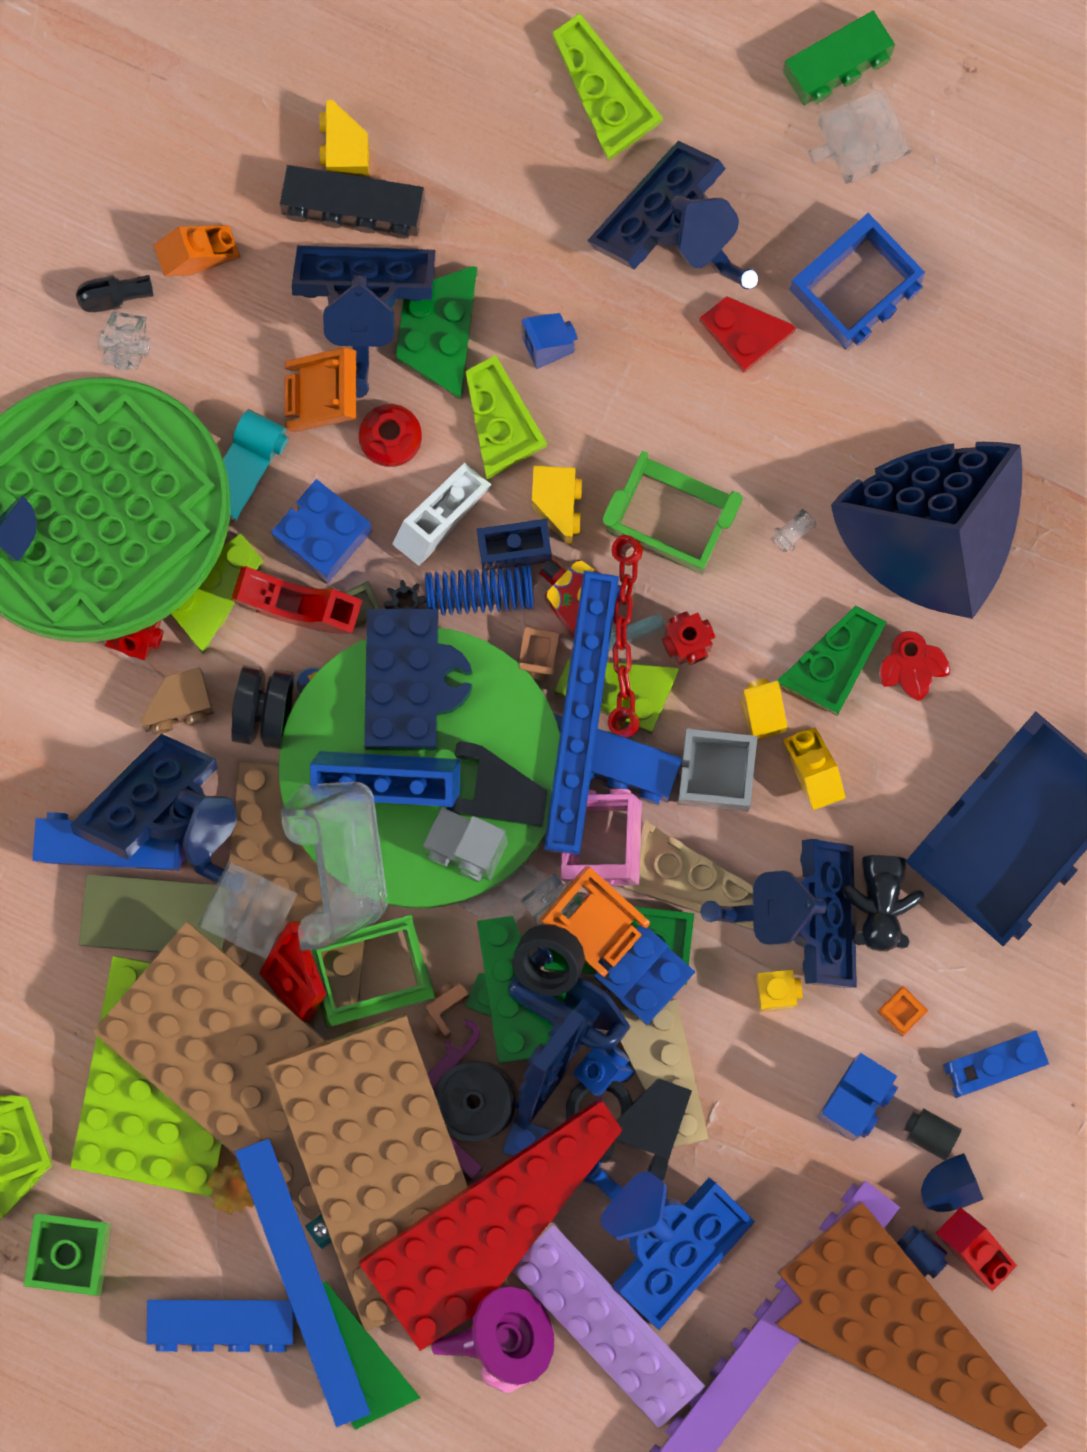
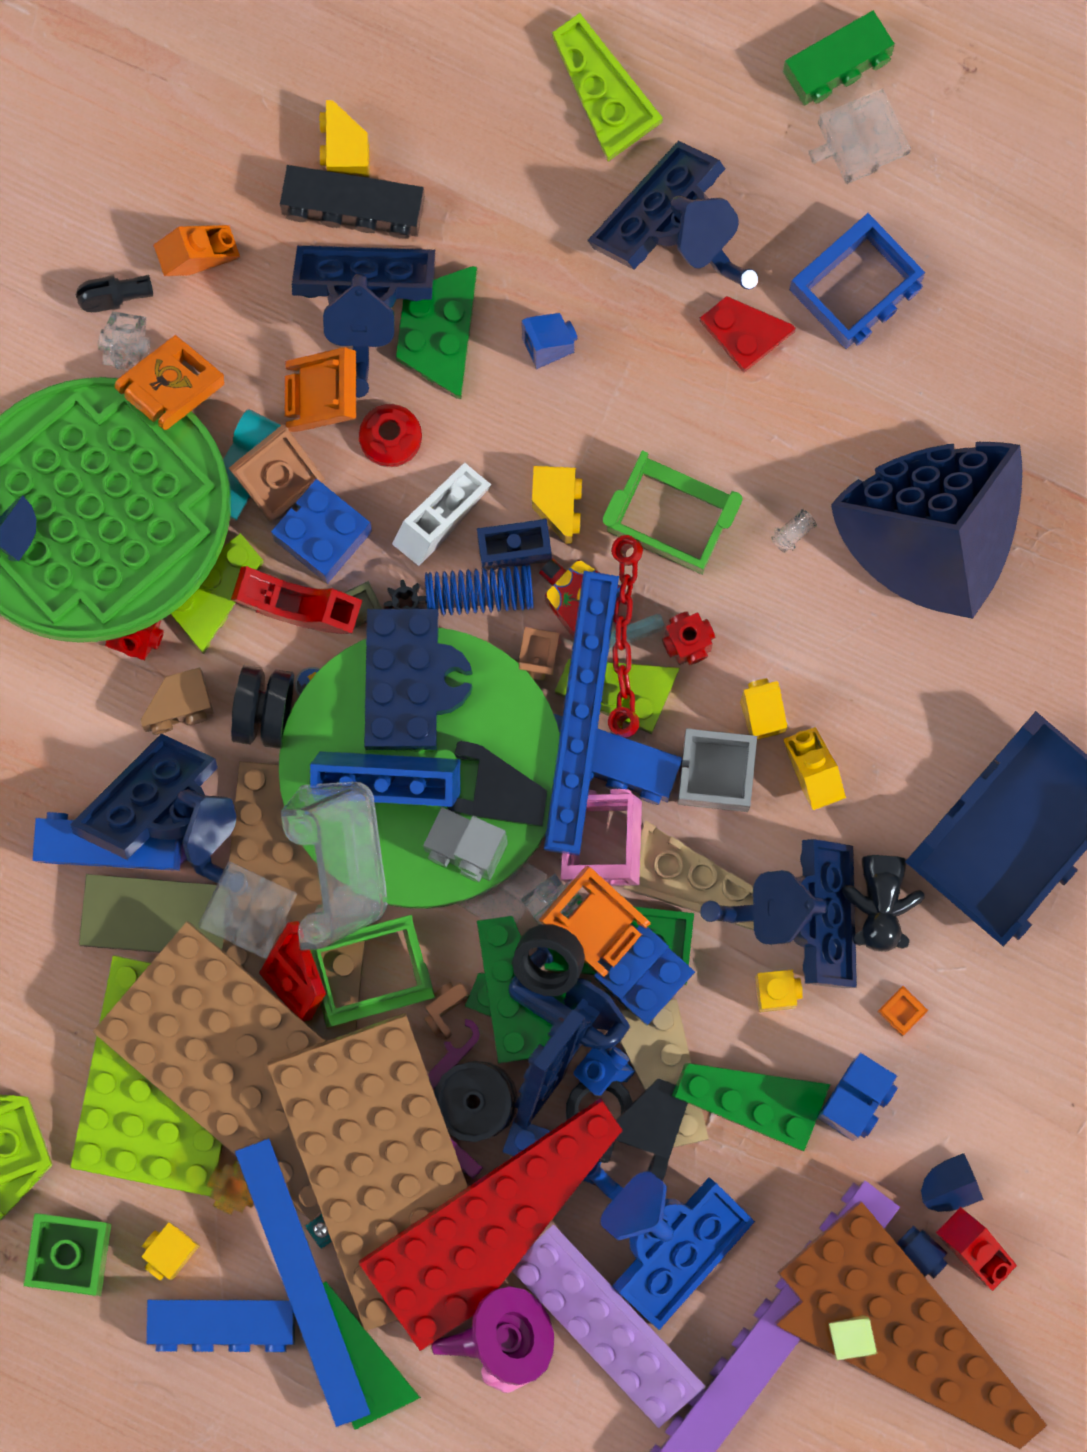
lime wing [465,355,547,480] -> none
green wing [777,605,887,716] -> none
red plate [879,631,950,701] -> none
pearl dark grey brick [904,1108,962,1160] -> none
blue plate [943,1030,1049,1098] -> none
none -> orange container [115,335,224,430]
none -> yellow brick [141,1222,200,1281]
none -> nougat tile [229,424,326,523]
none -> green wing [671,1063,830,1151]
none -> yellowish green slope [829,1315,876,1360]

